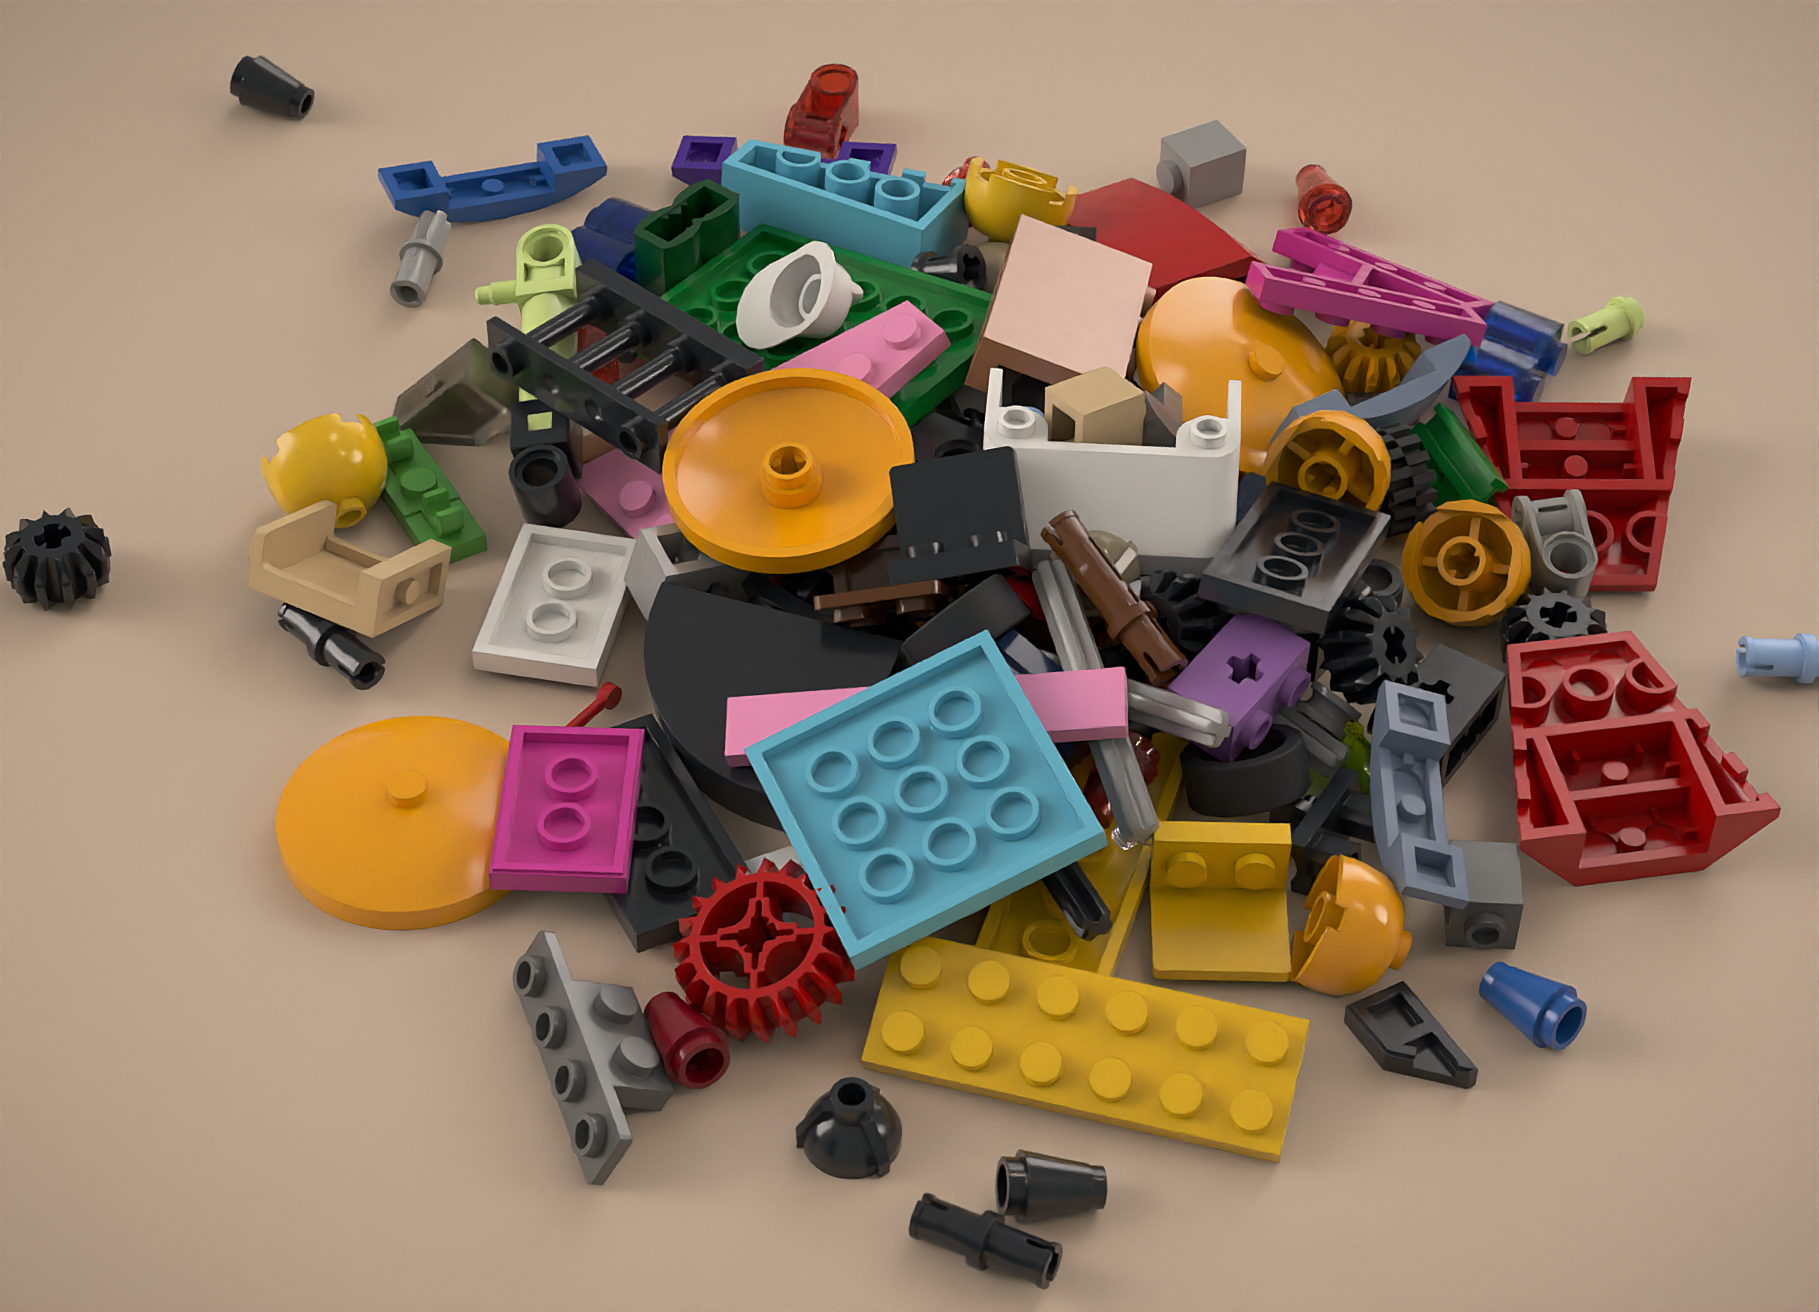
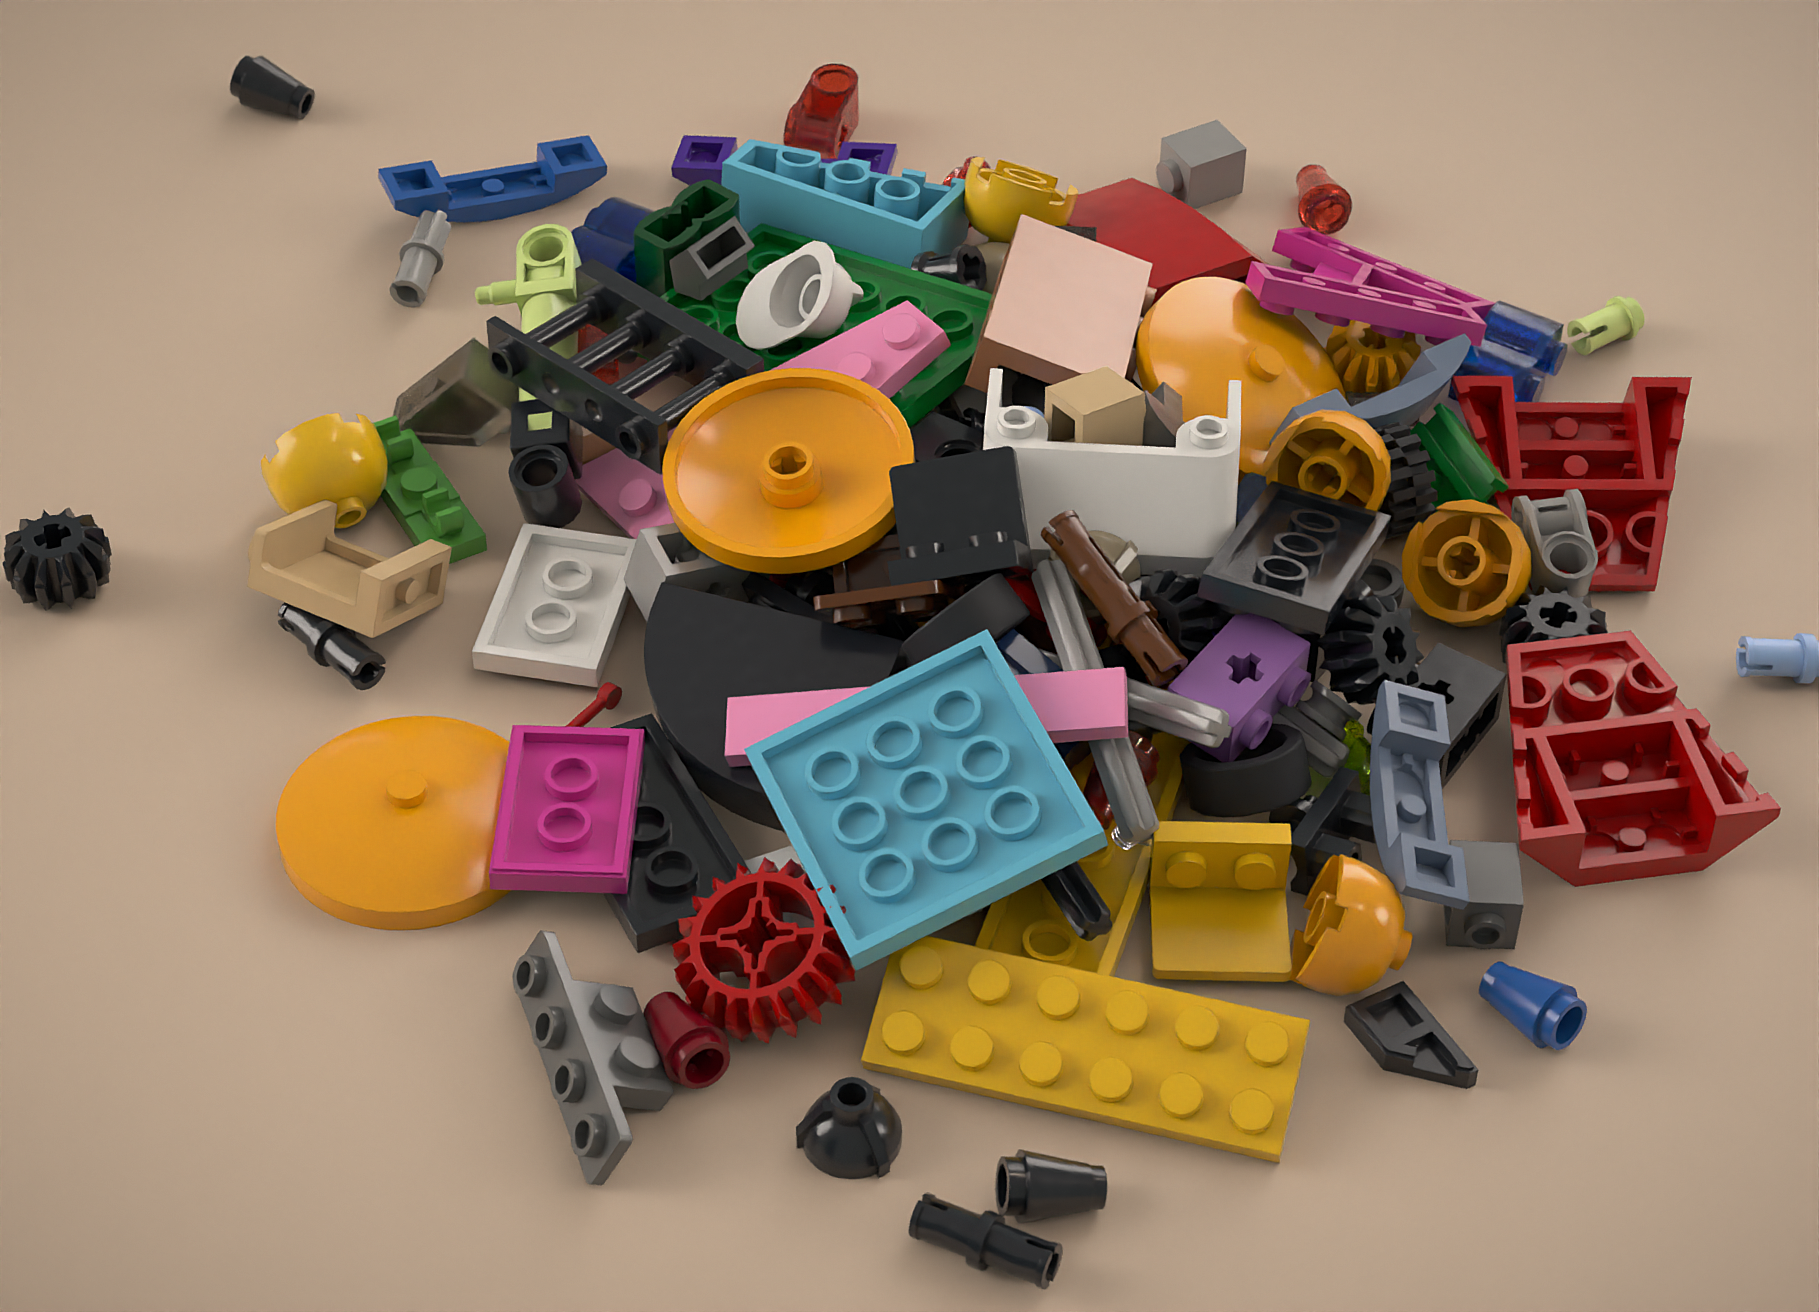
none -> dark grey piece [669,216,755,300]

